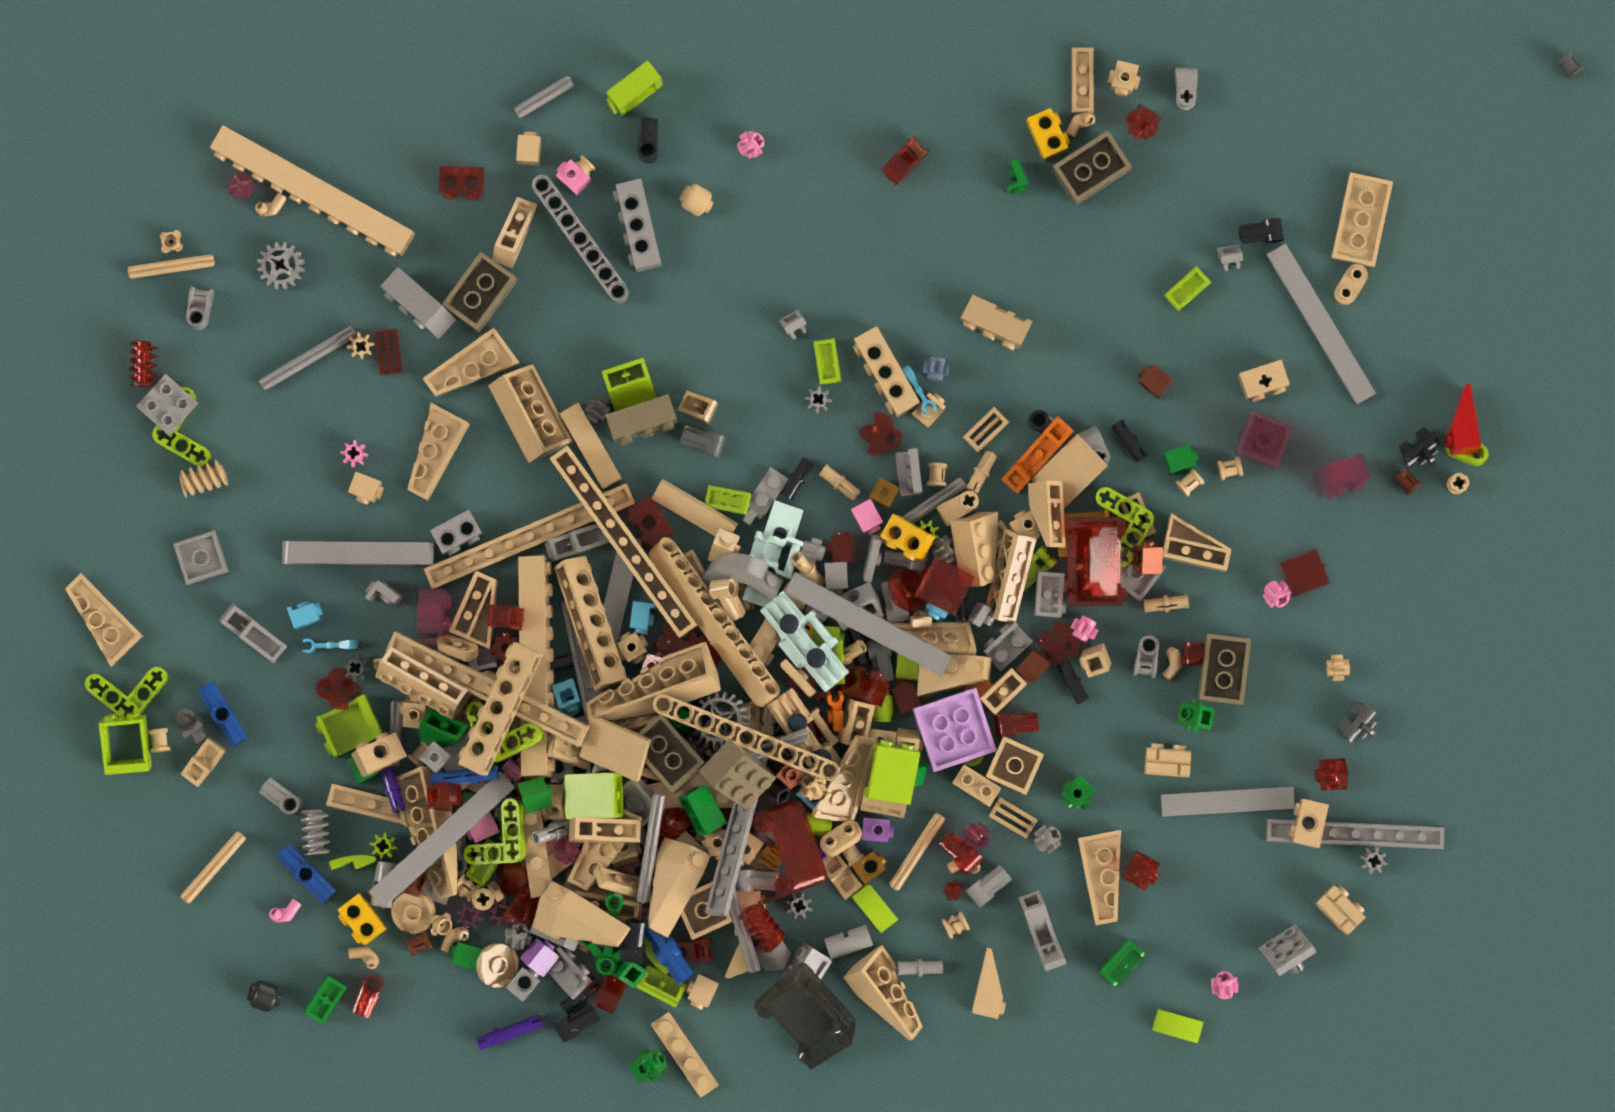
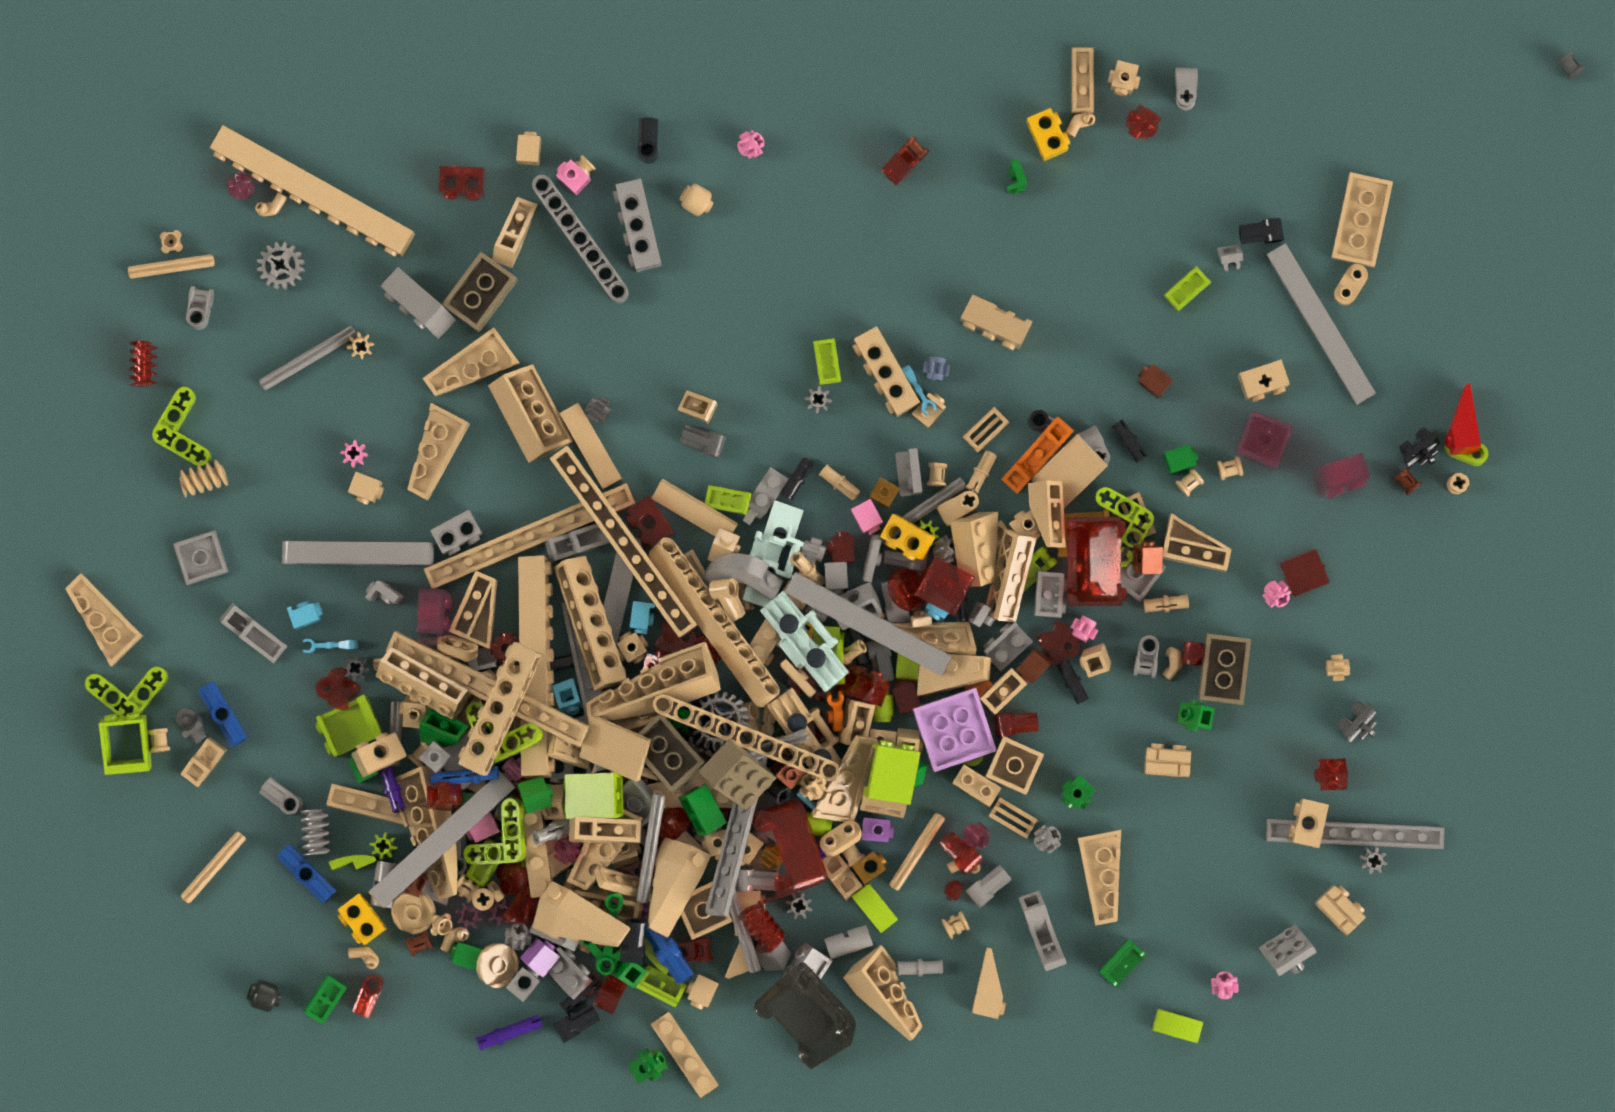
light grey hinge [136,374,199,436] -> none
bright pink arm [269,899,302,923] -> none
clear red tile [375,329,403,375] -> none
clear red brick [487,605,524,631] -> none
light grey axle [514,76,573,118] -> none
lime slope [601,358,657,411] -> none
dark tan brick [605,394,678,446] -> none
lime window [606,60,663,117] -> none
light grey tile [779,310,806,339] -> none
clear red plate [859,412,902,456] -> none
dark tan brick [1052,131,1132,206] -> none
clear red brick [1122,851,1160,891] -> none
light grey tile [1160,787,1295,817] -> none

